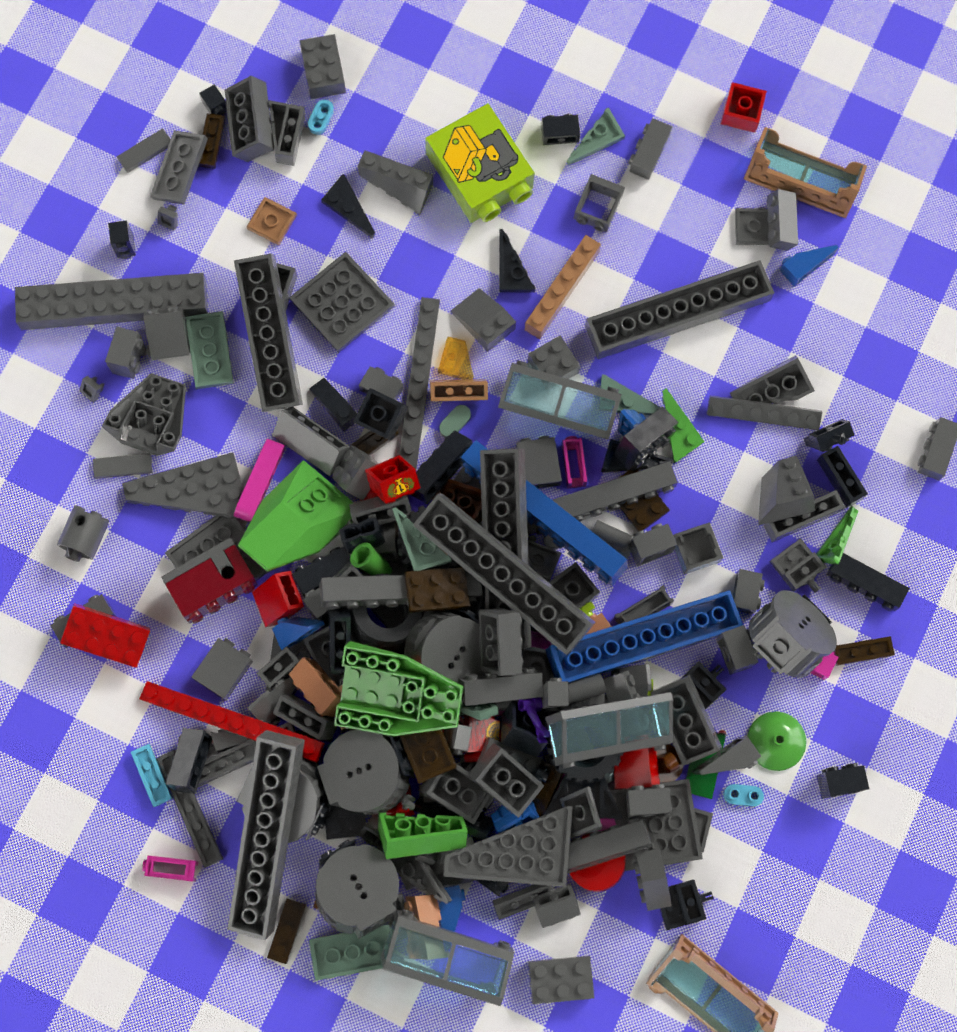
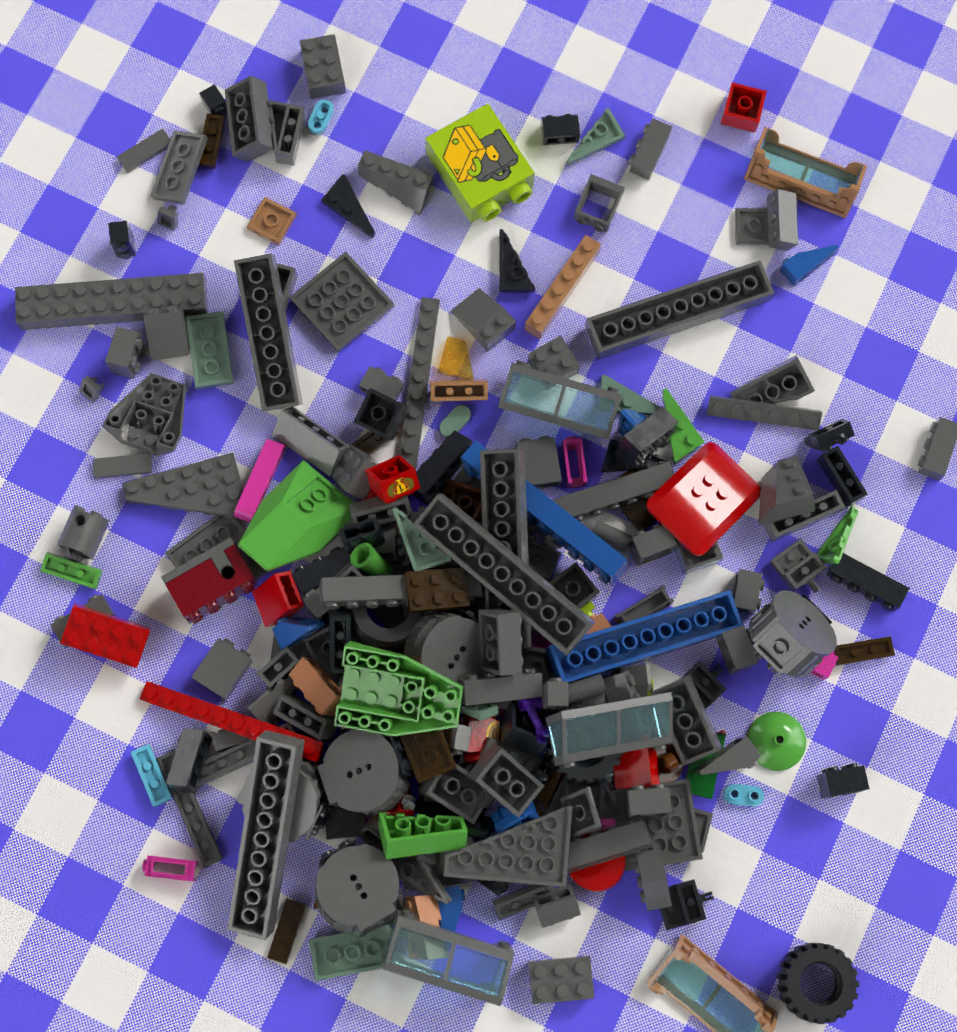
black slope [309,378,357,432] -> none
none -> bright green plate [41,552,103,589]
none -> red wedge [646,442,761,556]
none -> black tyre [777,943,859,1024]

